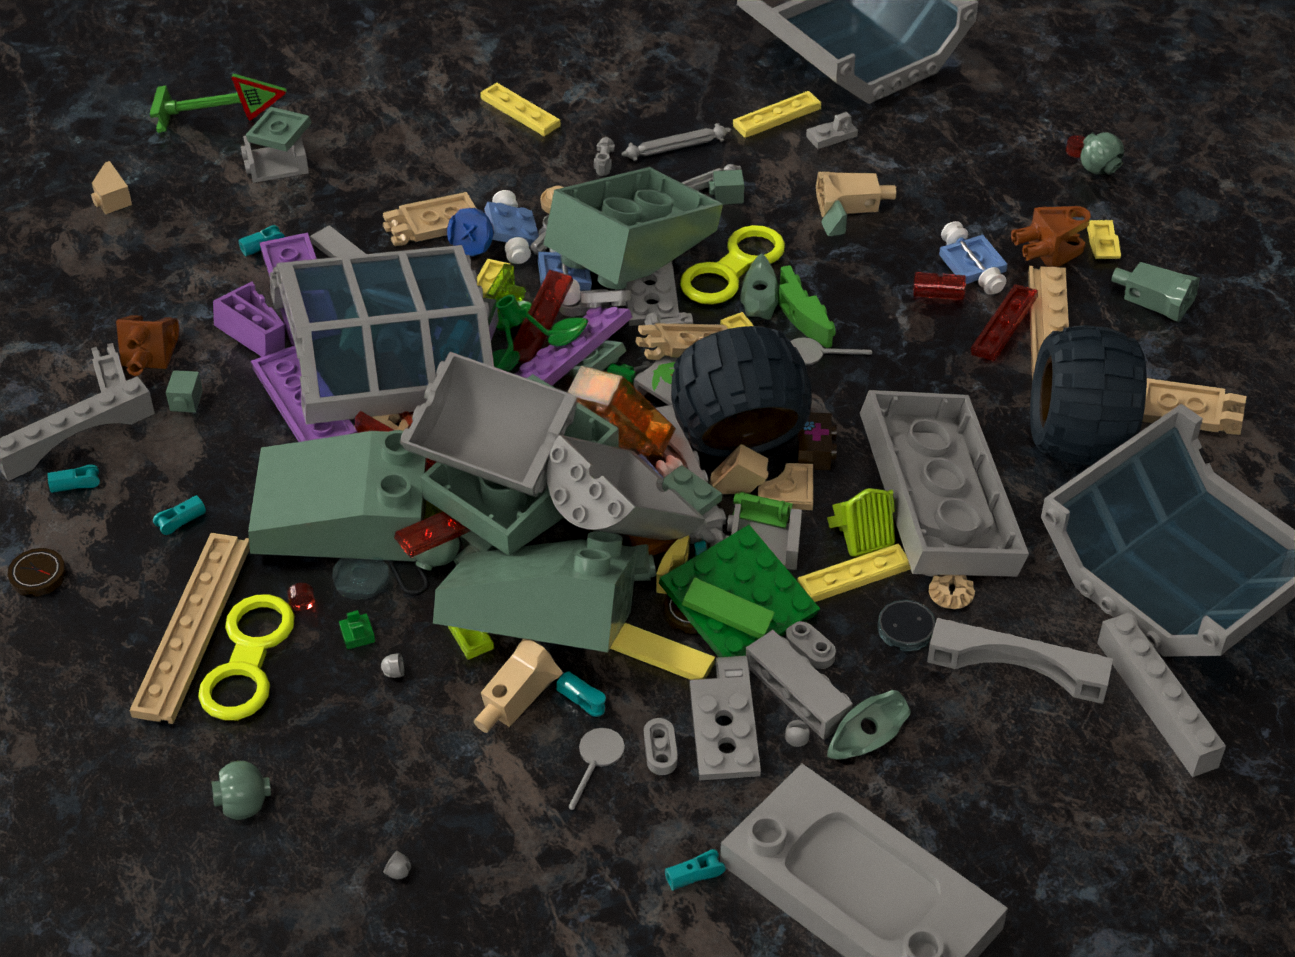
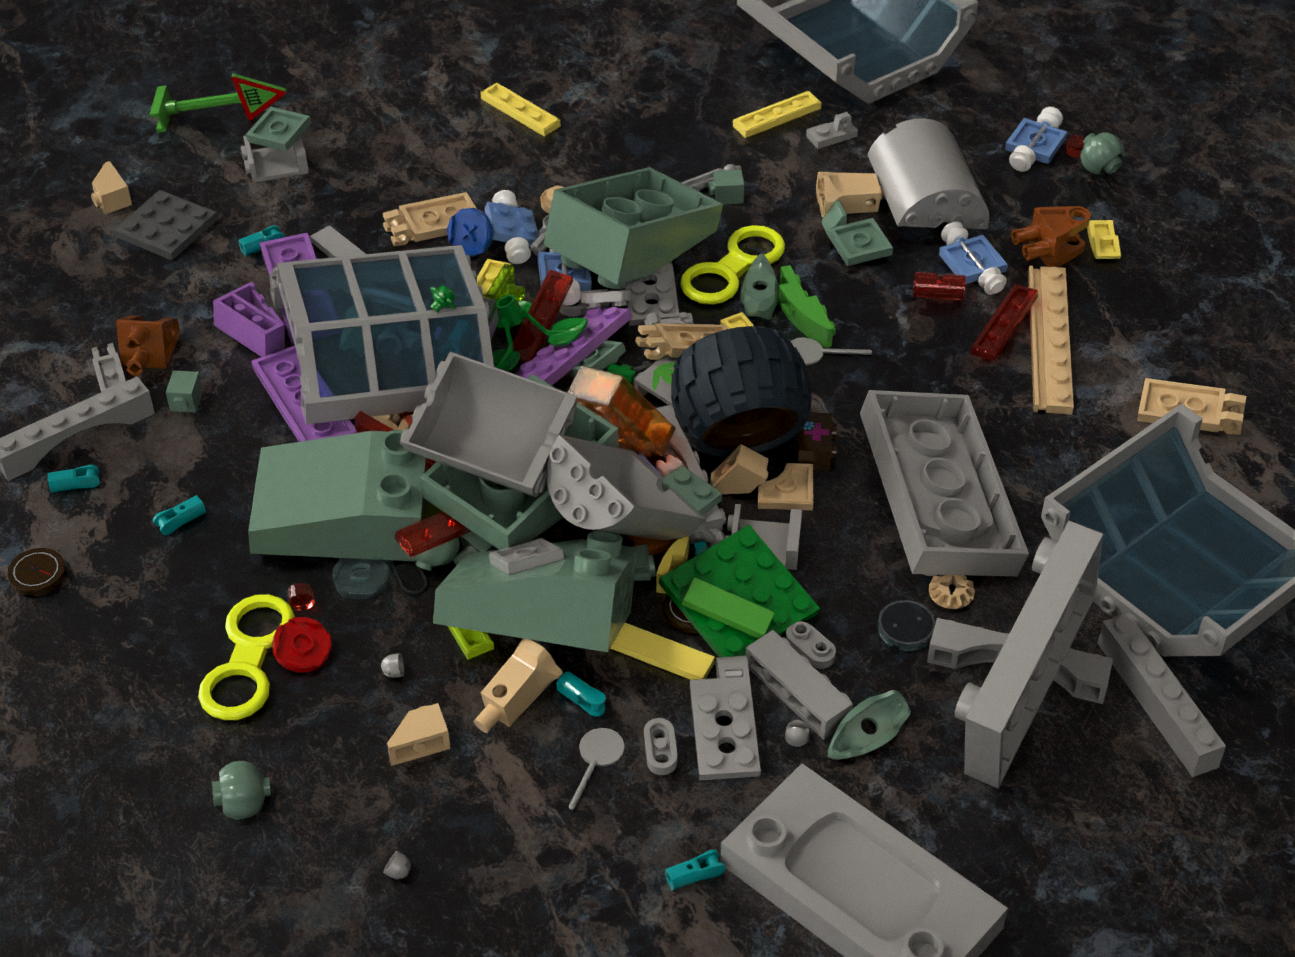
tan plate [130,533,250,724] -> none
green tile [339,610,375,650] -> none
light grey bar [594,137,615,176] -> none
light grey wheel [621,123,731,162] -> none
bright green hinge [732,492,793,529] -> none
light yellow tile [797,543,911,602] -> none
lime piece [827,488,895,557] -> none
black wheel [1030,325,1147,465] -> none
sand green piece [1112,262,1200,322] -> none
none -> dark grey plate [114,190,218,261]
none -> red tile [272,617,332,673]
none -> tan slope [387,703,450,766]
none -> green plant [430,285,457,313]
none -> light grey tile [489,538,564,575]
none -> sand green plate [828,218,893,266]
none -> light grey cylinder [867,119,989,229]
none -> light grey piece [954,521,1103,788]
none -> plate [1005,107,1067,172]

